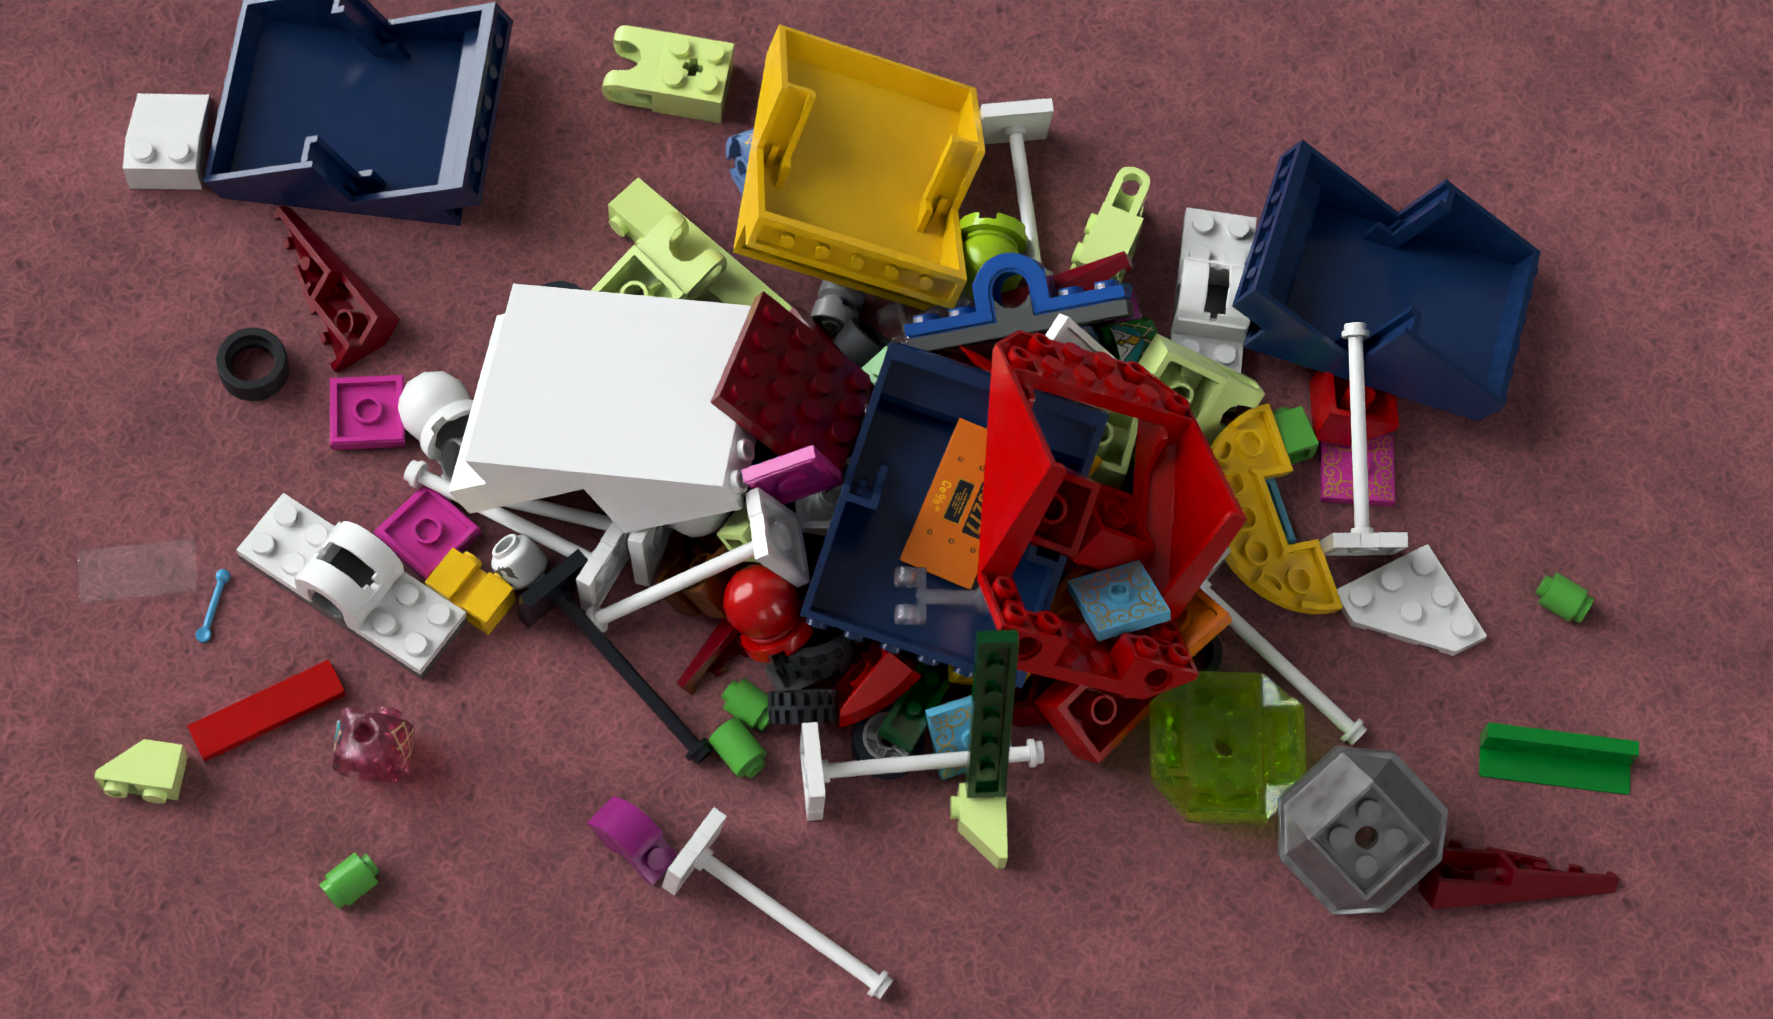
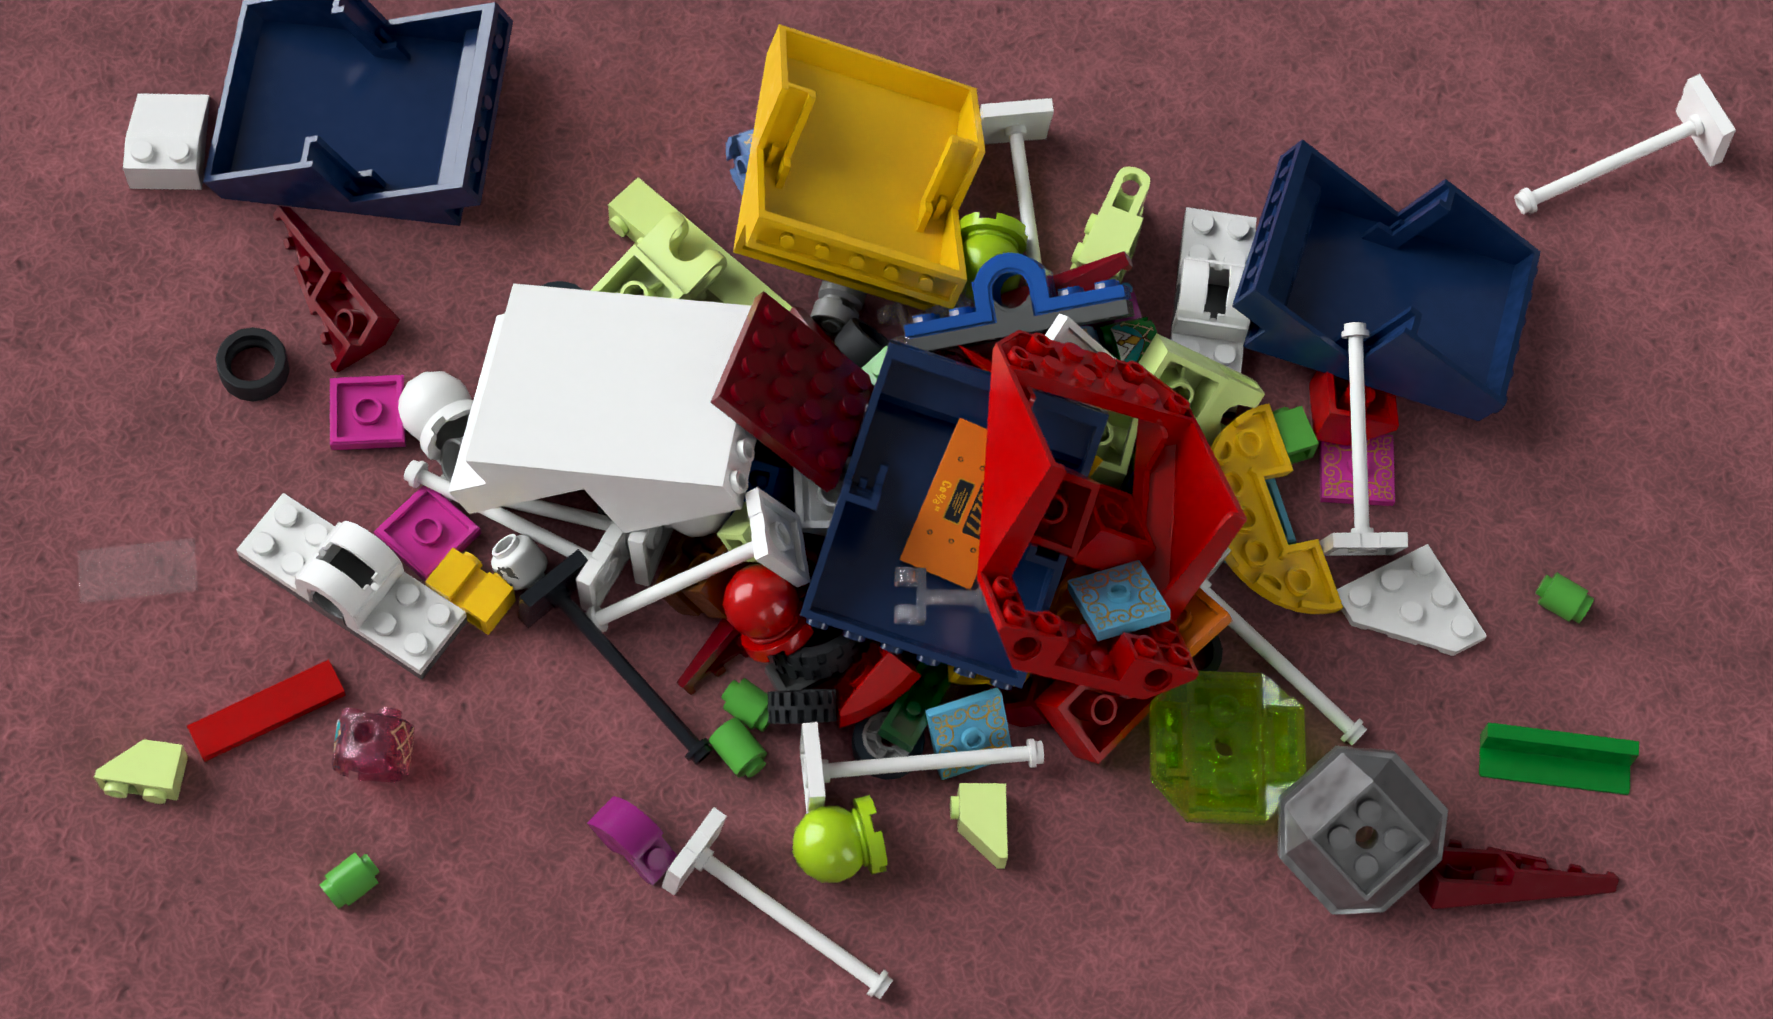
dark azure hinge [195,569,231,643] -> none
yellowish green brick [601,26,734,123] -> none
dark pink plate [742,445,843,505] -> none
dark green plate [965,630,1019,798] -> none
none -> lime tile [793,795,888,883]
none -> white tile [1515,74,1736,214]

